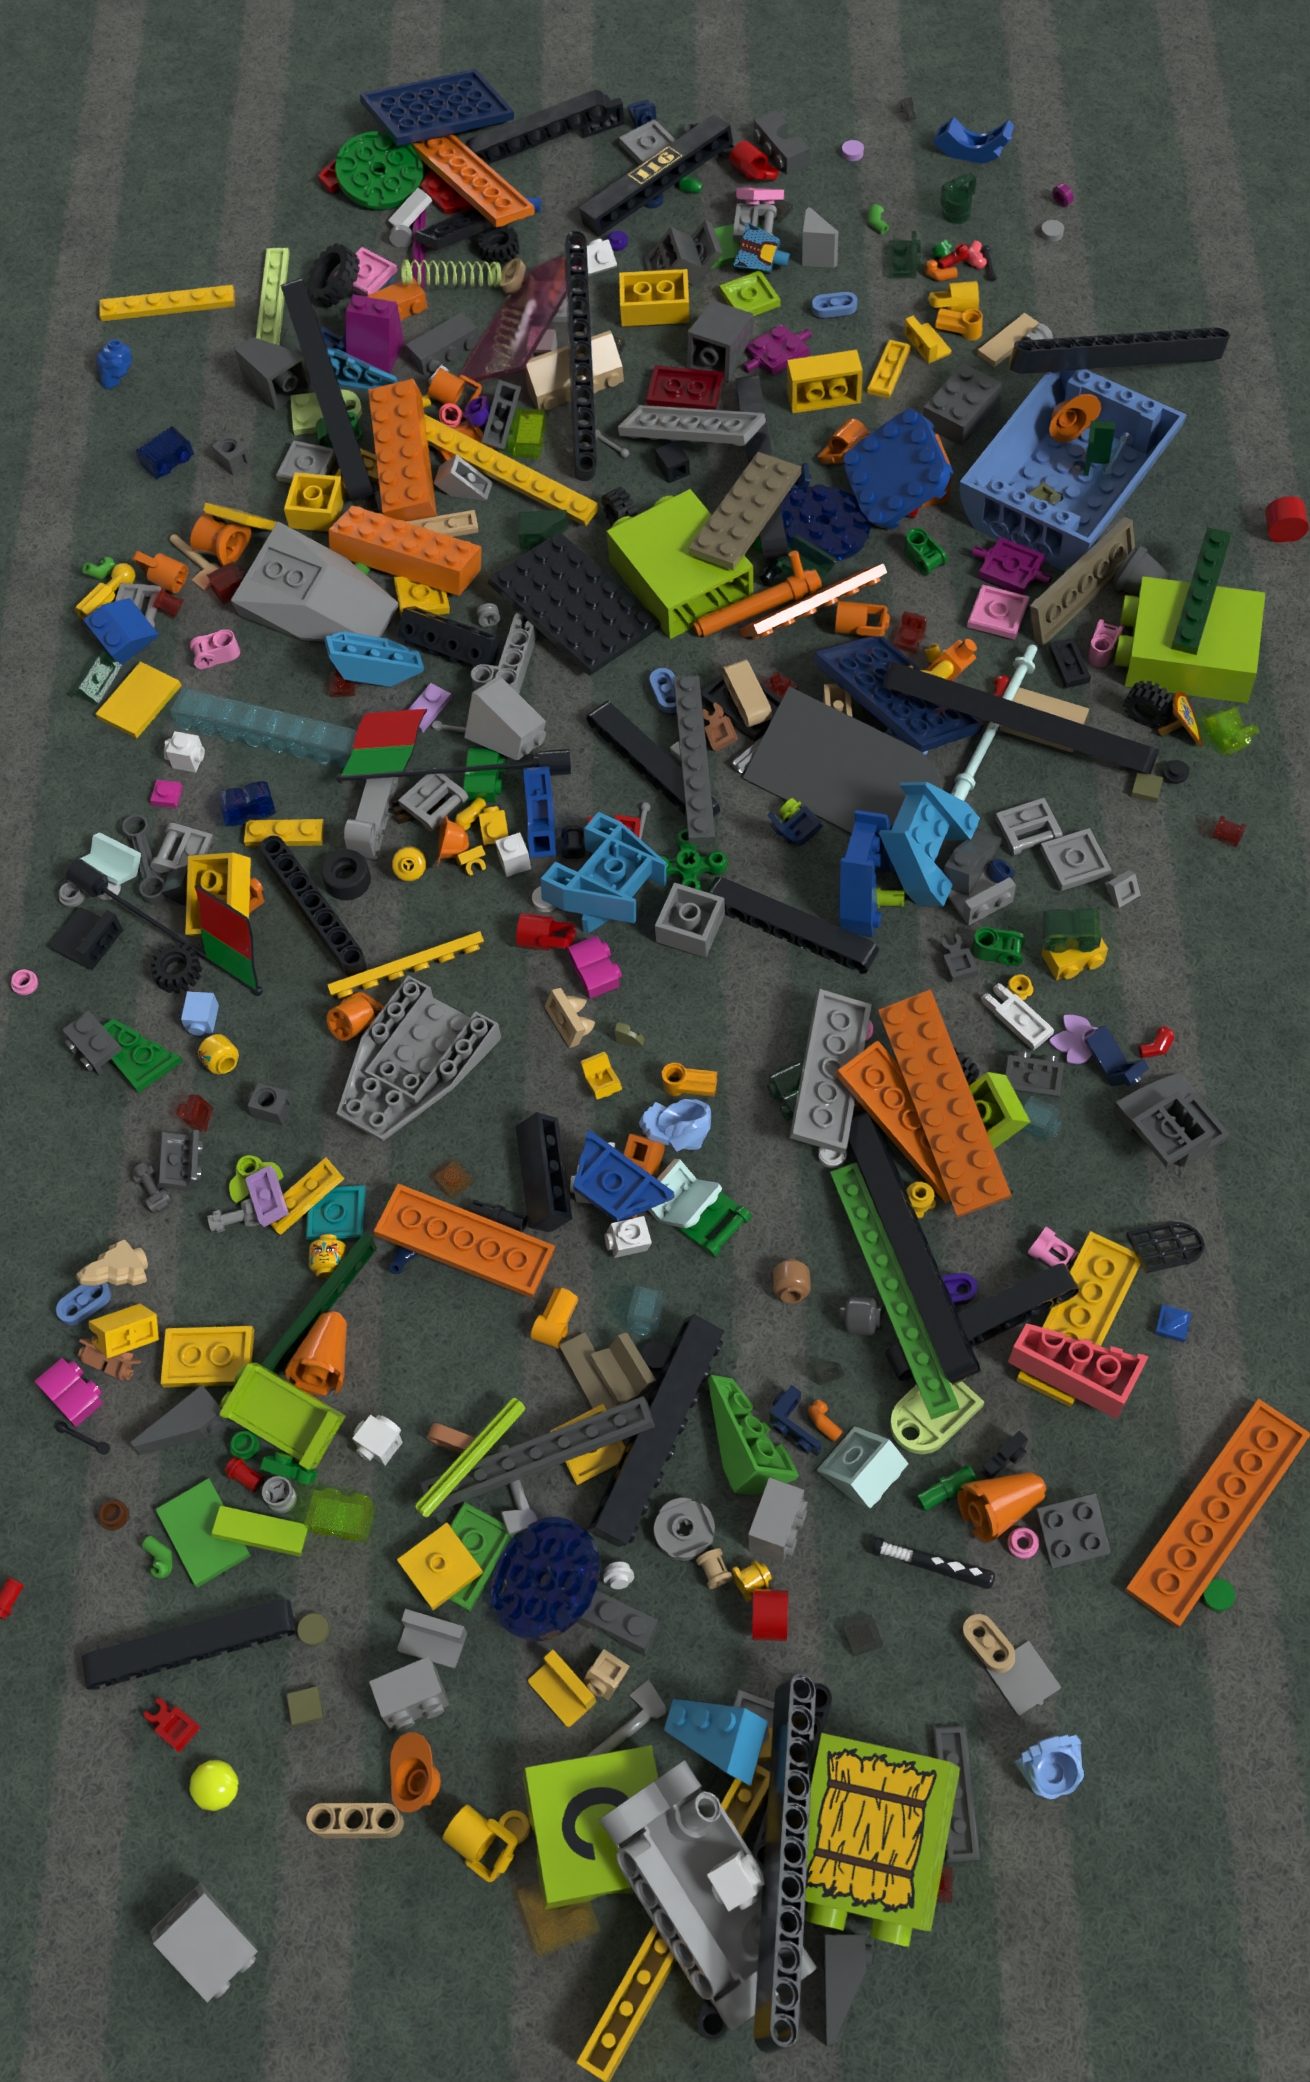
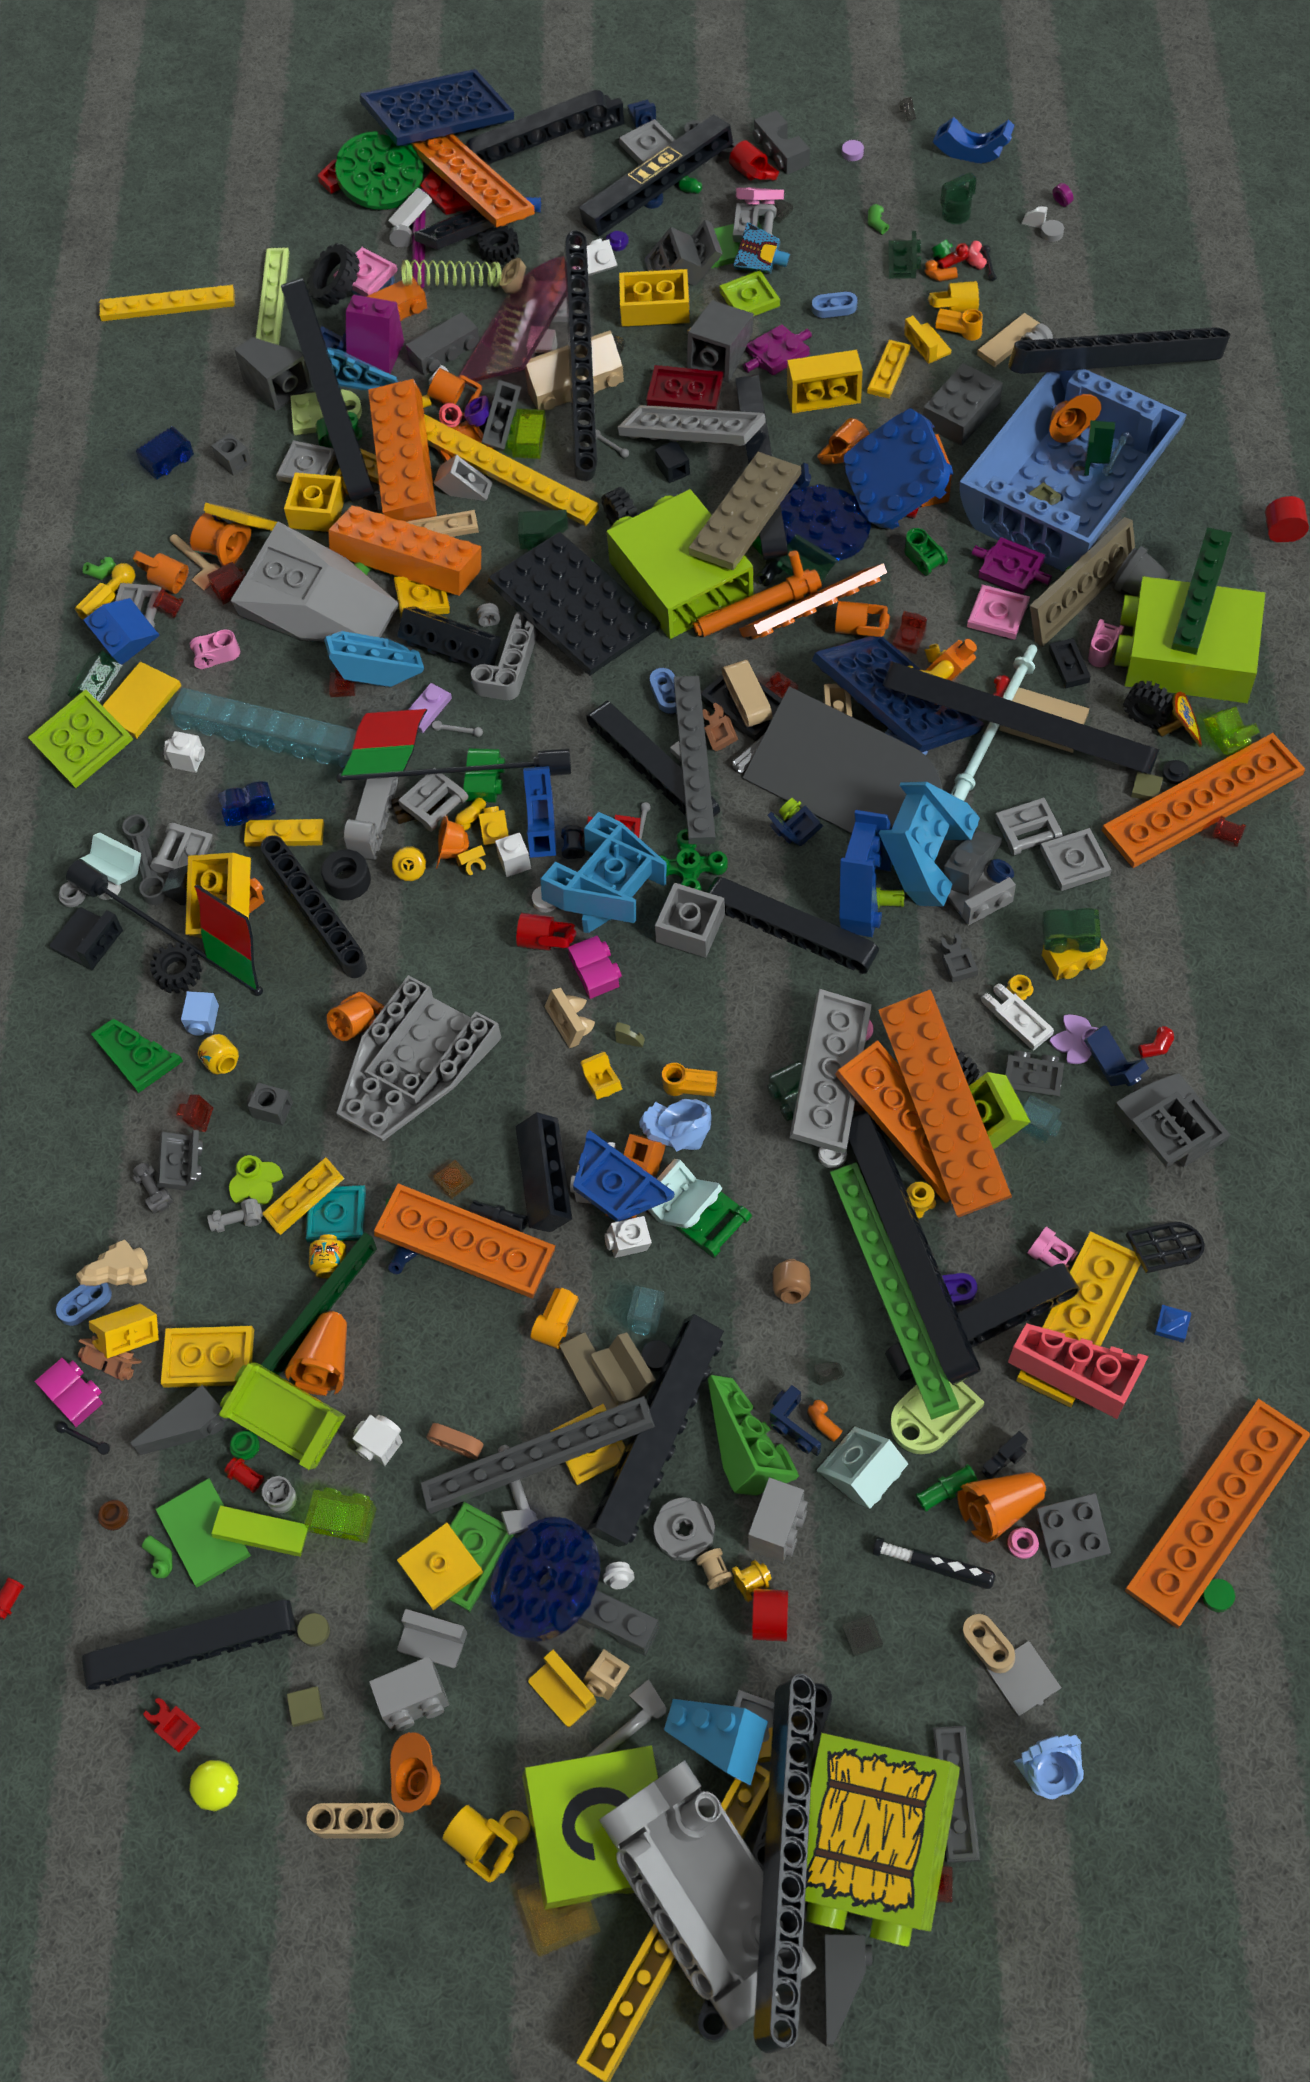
bright pink plate [11,969,38,995] -> none
dark grey bracket [62,1010,122,1076] -> none
blue head [96,340,132,389] -> none
dark pink plate [150,780,183,808] -> none
light grey slope [150,1882,258,2002] -> none
lavender plate [245,1165,289,1227] -> none
green plate [260,1452,318,1485] -> none
yellow plate [328,931,484,999] -> none
lime axle [415,1398,525,1518] -> none
light grey slope [464,676,546,760] -> none
white brick [707,1849,765,1911] -> none
light grey slope [802,207,838,268] -> none
dark grey head [839,1297,884,1336] -> none
green piece [971,927,1025,966] -> none
light grey tile [1105,870,1141,908] -> none
none -> lime plate [28,689,134,788]
none -> white tile [1022,207,1047,228]
none -> orange plate [1102,733,1305,868]

